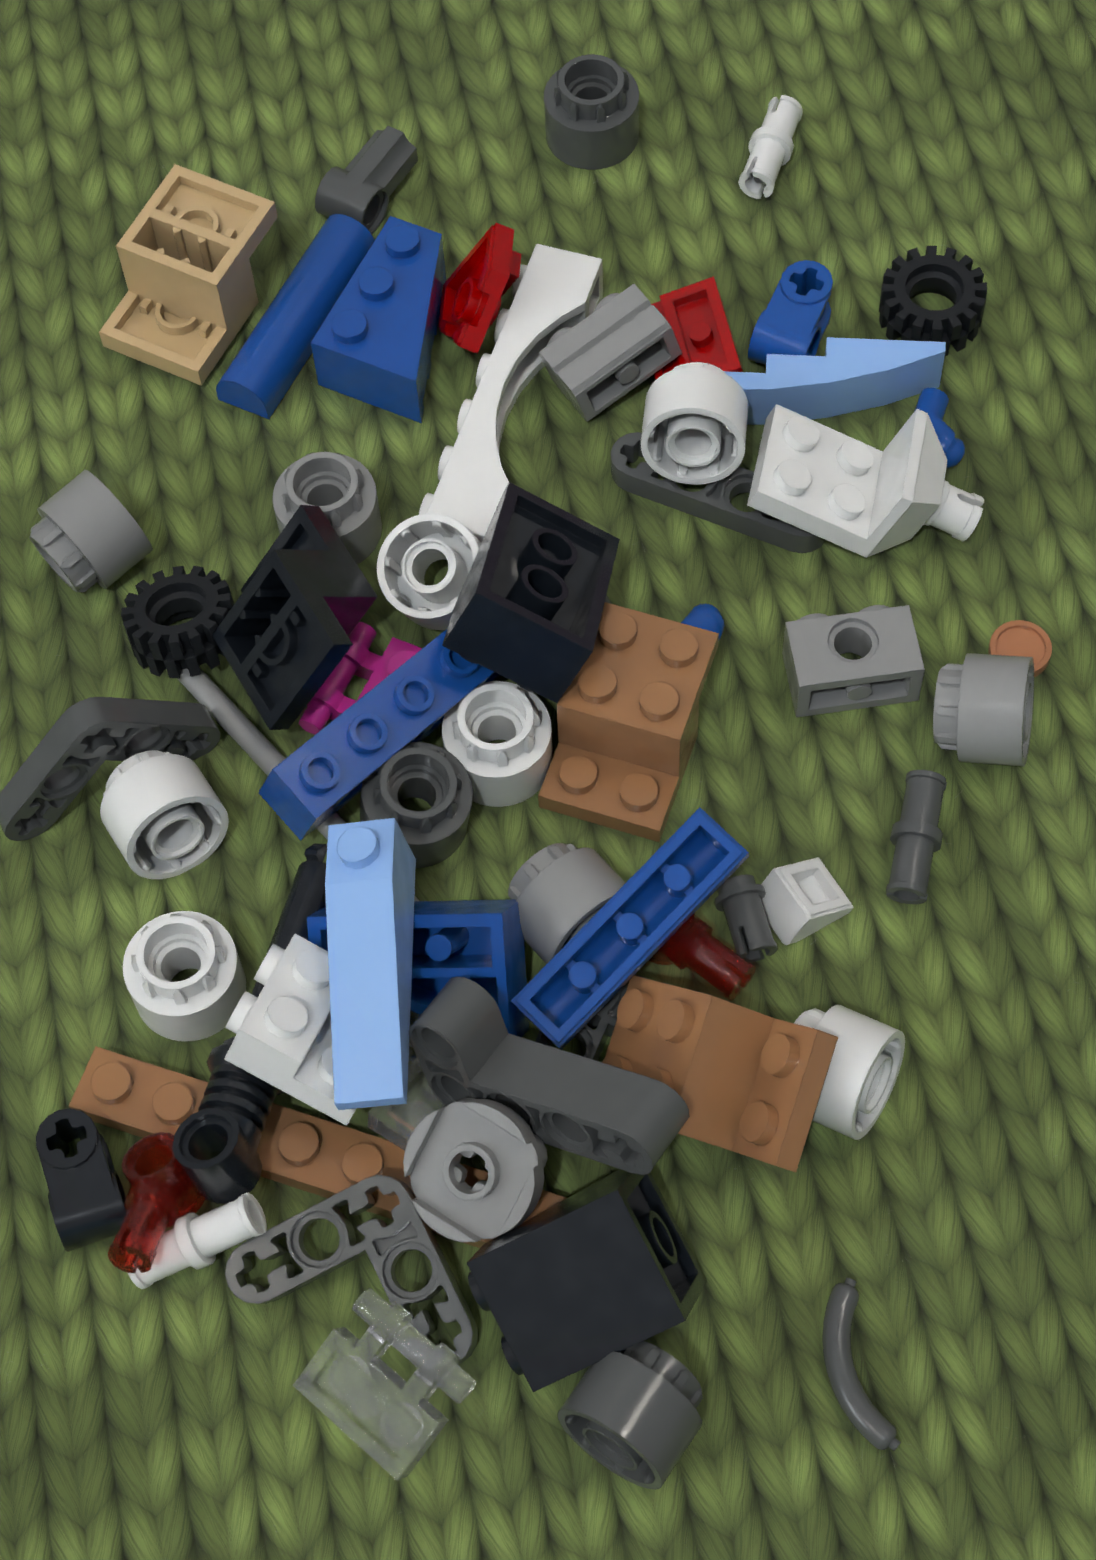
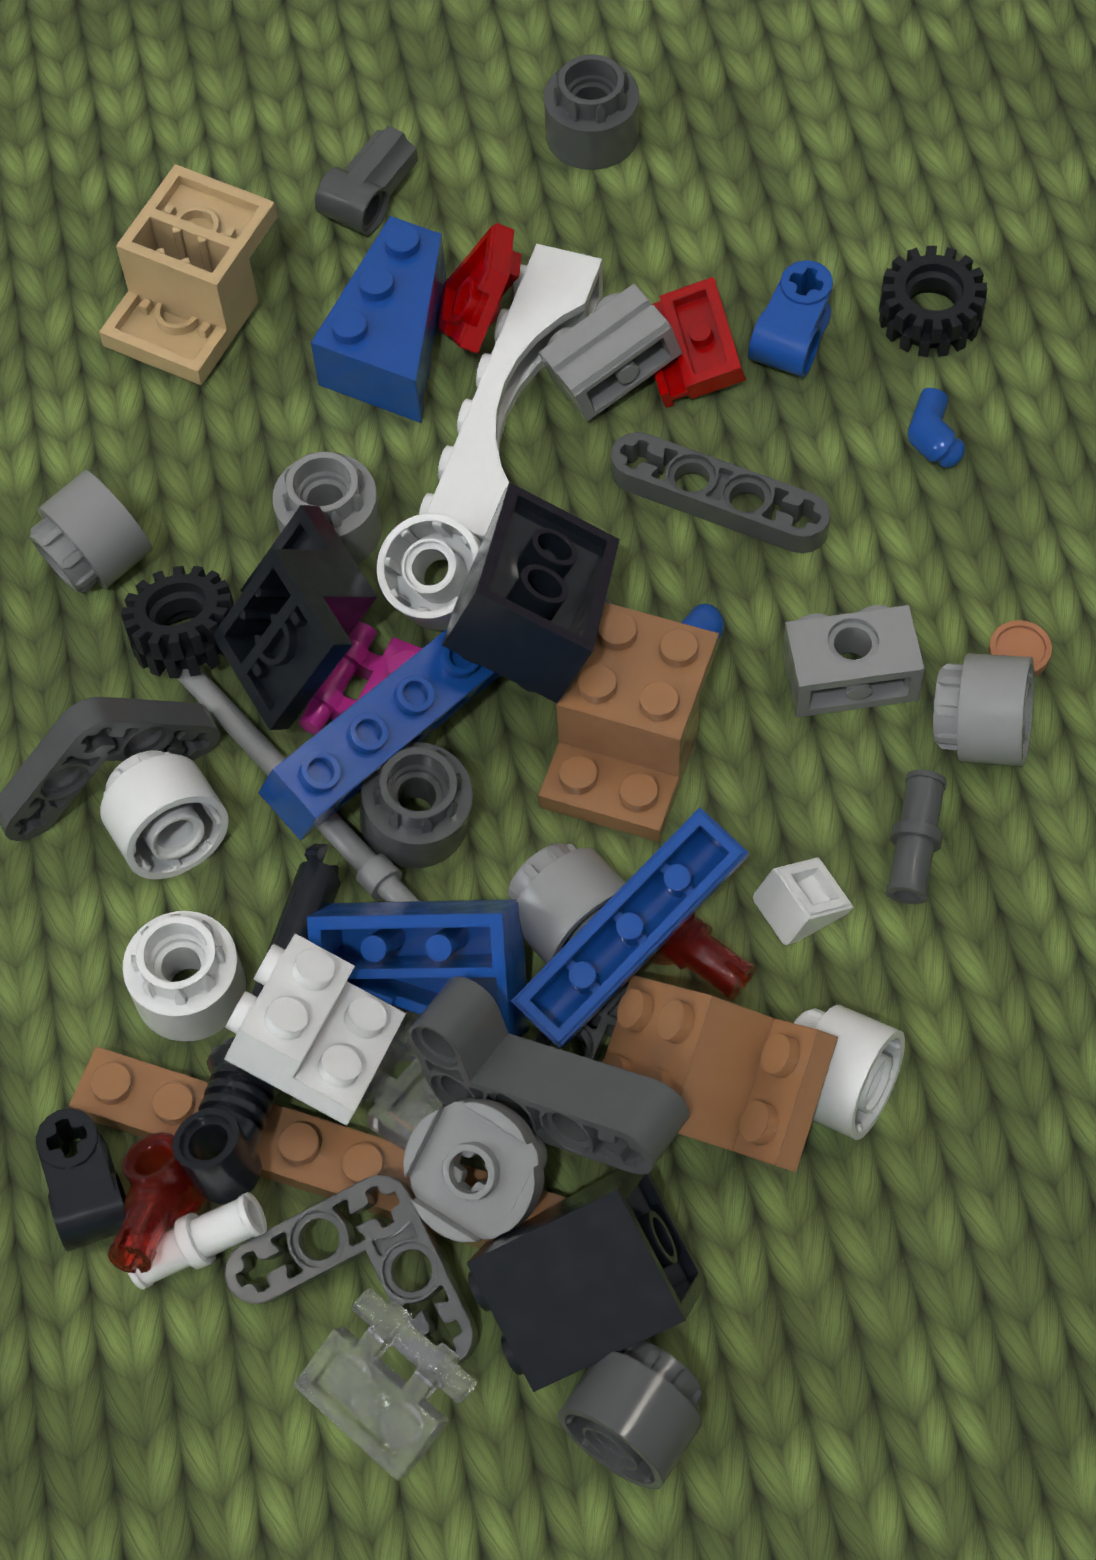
blue brick [216,214,375,419] -> none
light blue slope [325,818,416,1110] -> none
white piece [442,681,553,807] -> none
white piece [641,362,748,485] -> none
dark grey pin [714,875,778,963] -> none
light blue slope [724,337,946,425] -> none
white pin [738,95,803,199] -> none
white plate [747,404,984,558] -> none
dark grey piece [822,1278,901,1451] -> none

